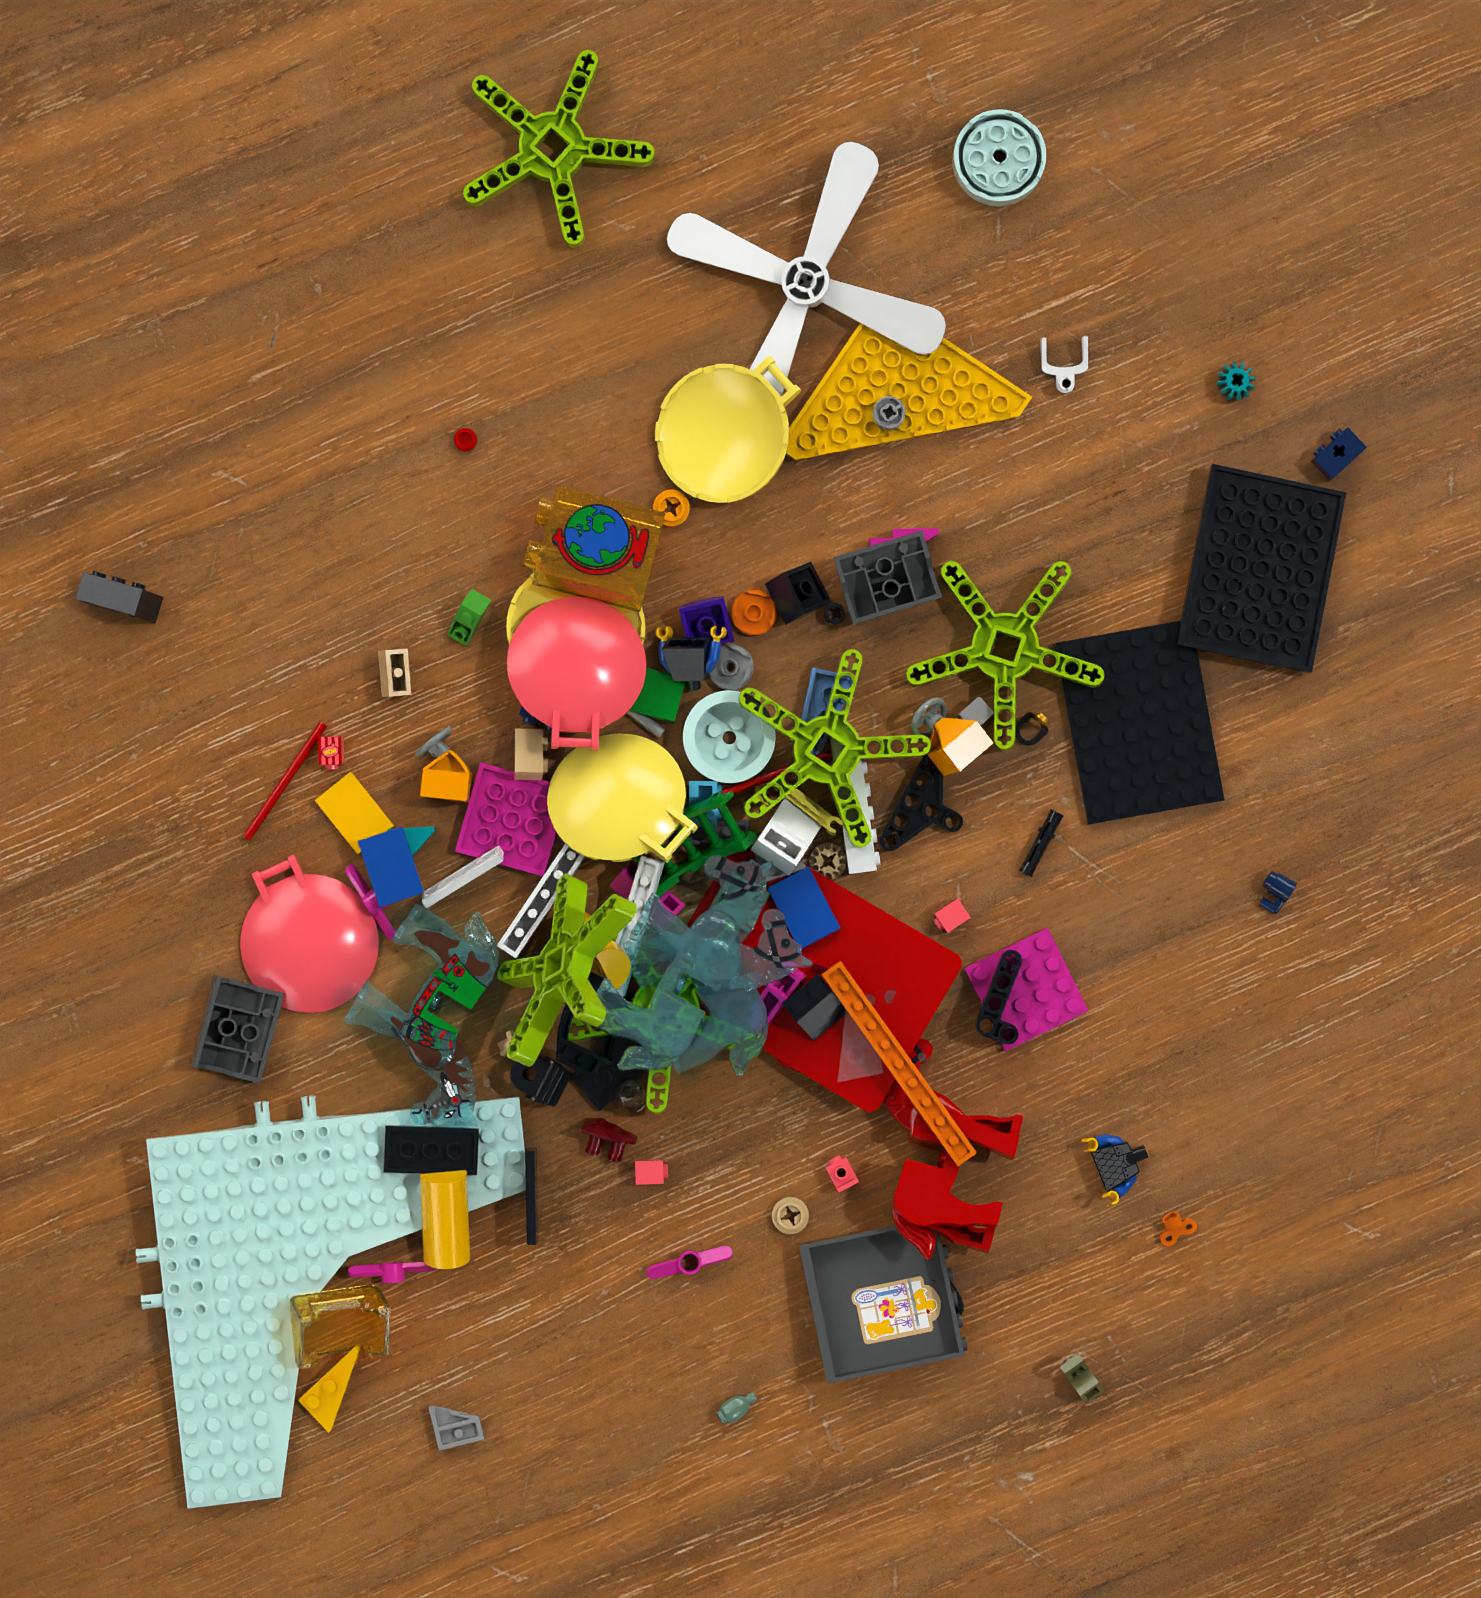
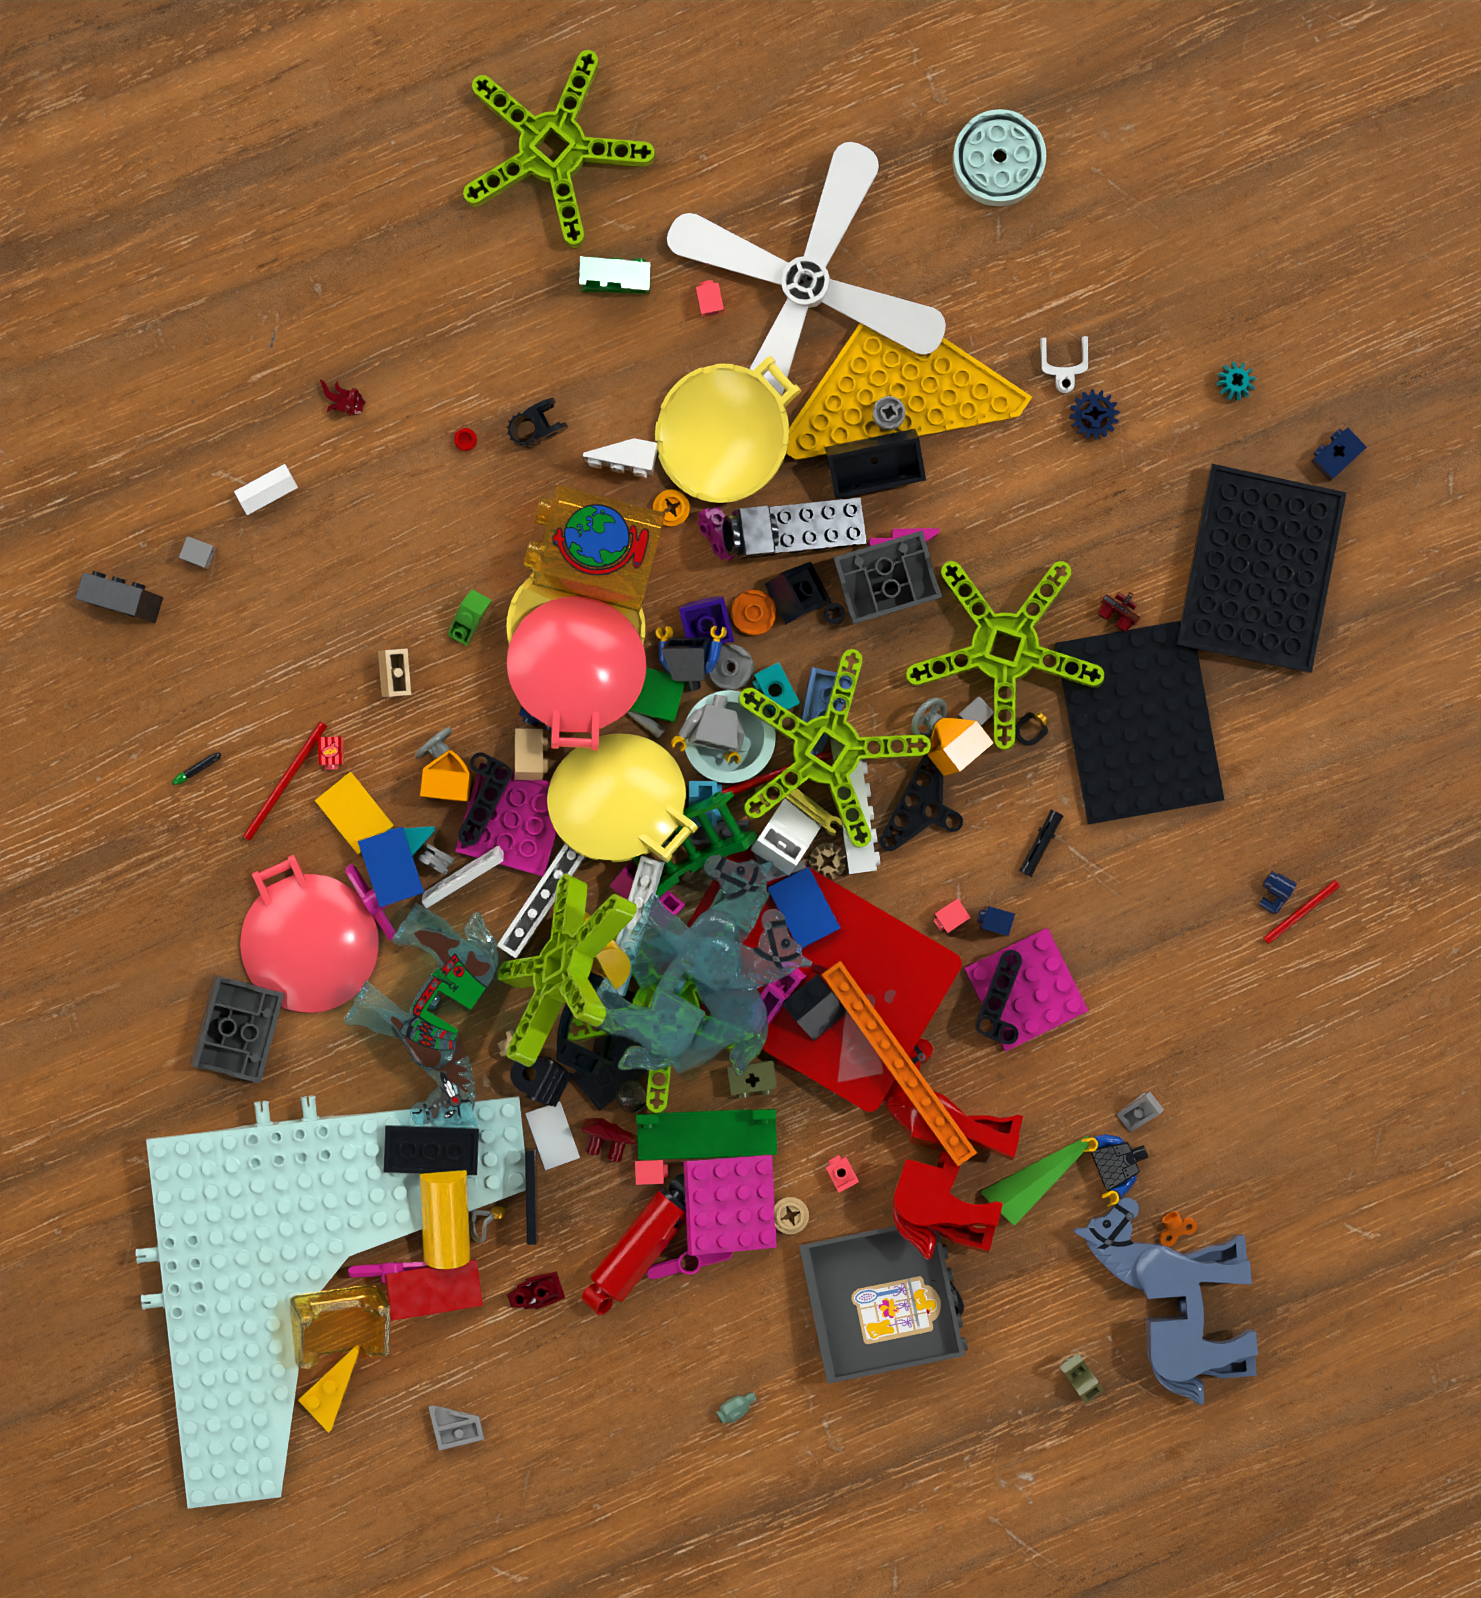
none -> black piece [172,752,221,785]
none -> light grey panel [179,537,216,569]
none -> white piece [234,464,298,515]
none -> dark red piece [320,379,366,415]
none -> red tile [385,1259,483,1321]
none -> light grey wheel [418,843,455,875]
none -> black beam [458,752,513,846]
none -> light grey piece [469,1206,506,1243]
none -> black piece [506,398,568,448]
none -> dark red connector [507,1271,565,1310]
none -> white sticker [525,1101,580,1170]
none -> wedge [579,256,651,294]
none -> red piece [582,1174,686,1316]
none -> white slope [583,438,658,478]
none -> green bracket [636,1108,777,1160]
none -> light grey torso [671,695,745,764]
none -> dark pink plate [683,1155,777,1255]
none -> coral brick [696,280,724,317]
none -> magenta brick [697,506,737,561]
none -> brick [722,497,867,559]
none -> olive brick [727,1060,777,1099]
none -> teal brick [752,662,800,714]
none -> black piece [825,429,926,499]
none -> dark blue brick [977,906,1015,936]
none -> bright green wedge [980,1136,1089,1226]
none -> dark blue gear [1069,389,1120,440]
none -> sand blue animal [1073,1196,1258,1405]
none -> dark red hips [1097,592,1141,632]
none -> light grey slope [1116,1092,1164,1133]
none -> red bar [1263,880,1341,945]

